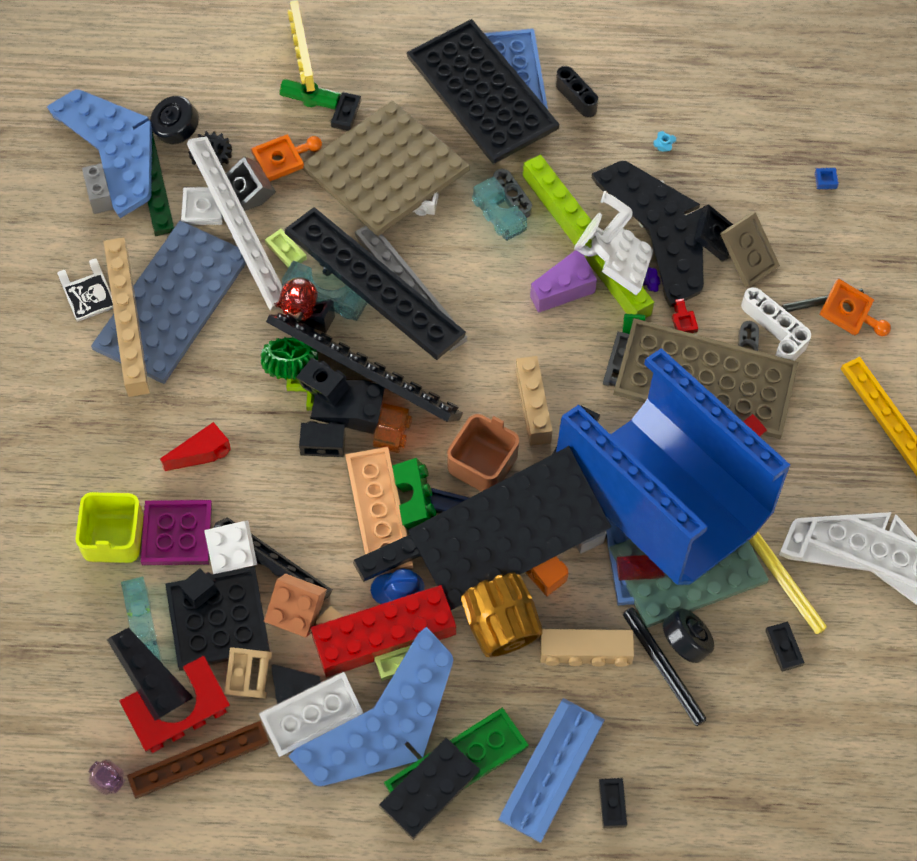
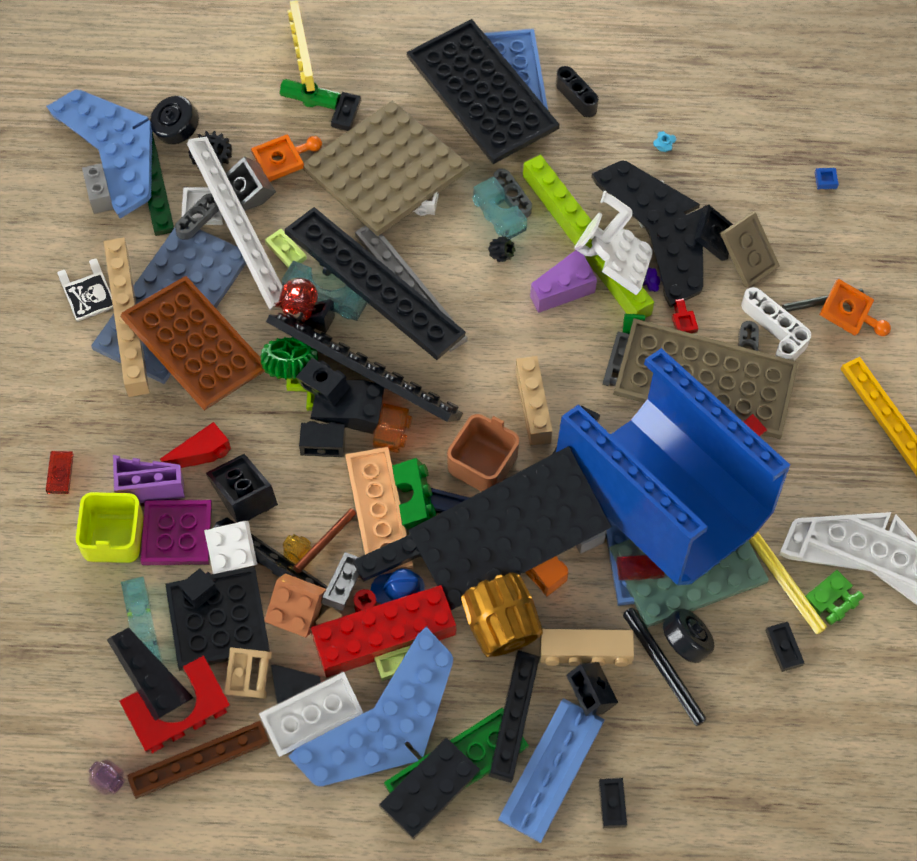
none -> clear red plate [46,451,74,494]
none -> medium lavender wedge [113,455,185,503]
none -> dark orange plate [120,276,265,411]
none -> dark grey beam [175,193,219,240]
none -> black slope [206,454,278,523]
none -> clear yellow plate [283,534,312,563]
none -> copper bar [293,508,356,573]
none -> plate [321,552,360,611]
none -> red wheel [353,589,377,612]
none -> black gear [488,236,516,262]
none -> black tile [488,650,540,783]
none -> black brick [566,662,619,716]
none -> bright green plate [805,570,864,625]

